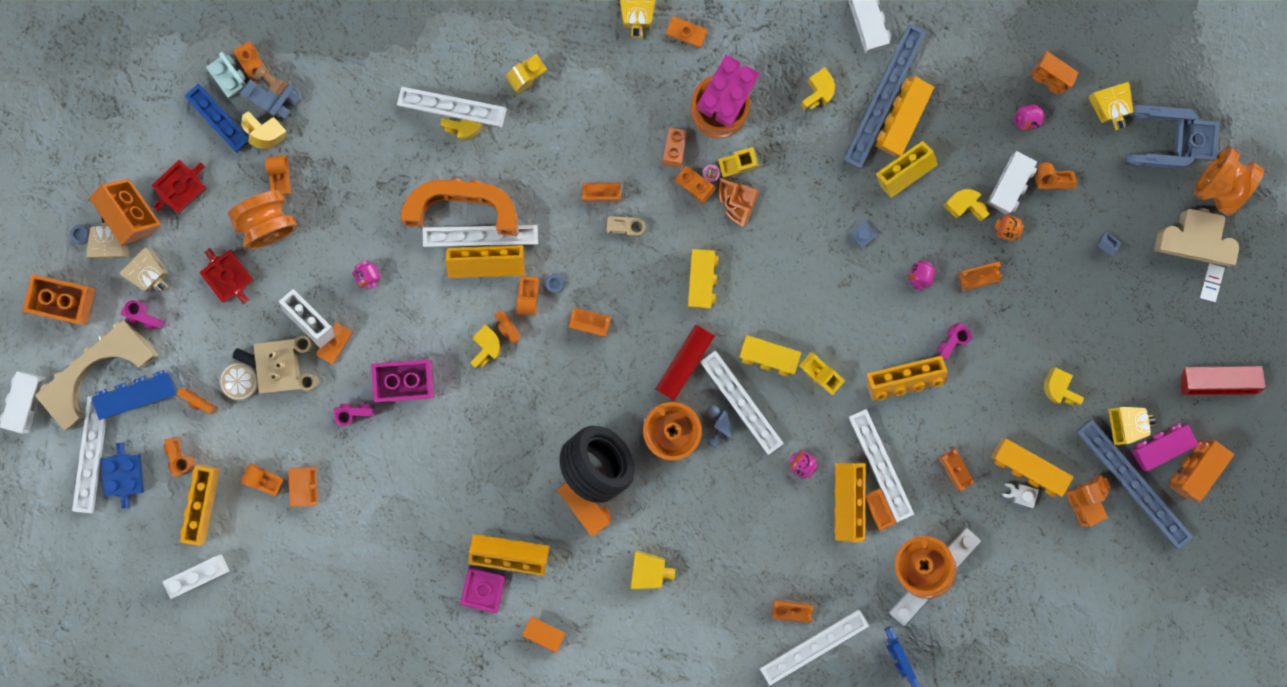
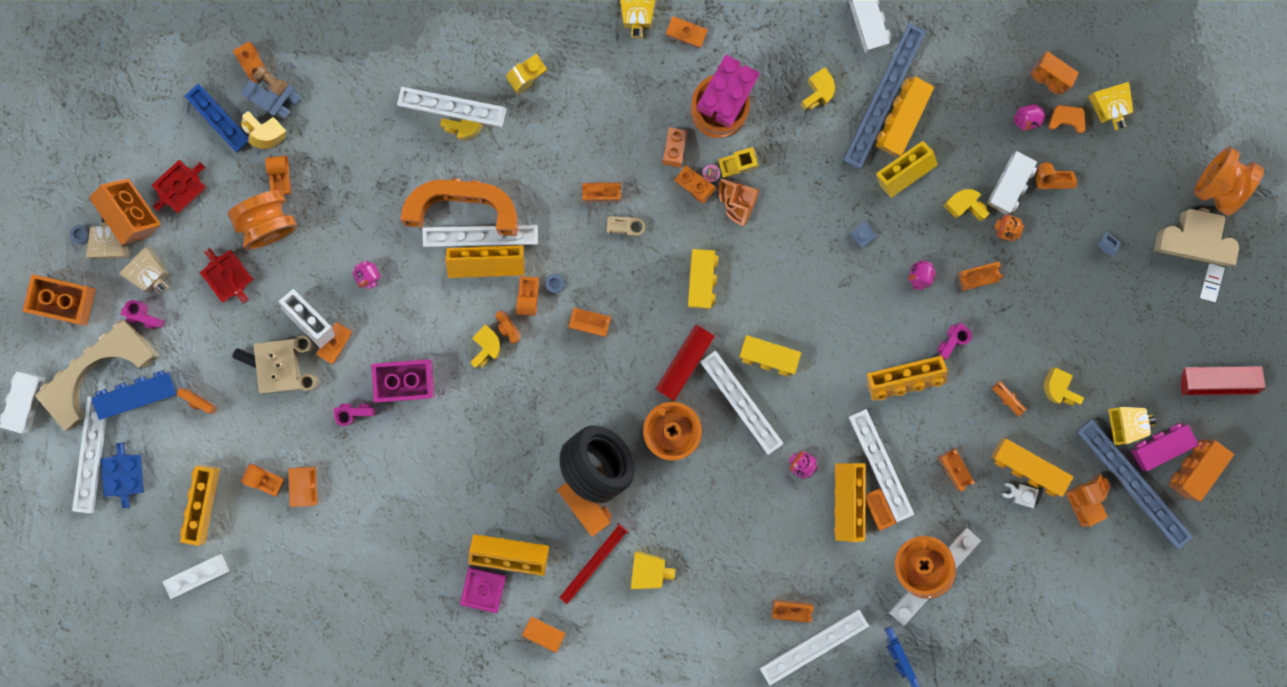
orange plate [164,437,195,477] -> none
light aqua bracket [206,52,247,99] -> none
dish [220,362,258,400] -> none
sand blue piece [706,405,731,448] -> none
yellow brick [799,352,845,395] -> none
sand blue plate [1125,105,1220,170] -> none
none -> red axle [560,523,630,604]
none -> orange pin [991,380,1027,417]
none -> orange piece [1048,105,1085,134]

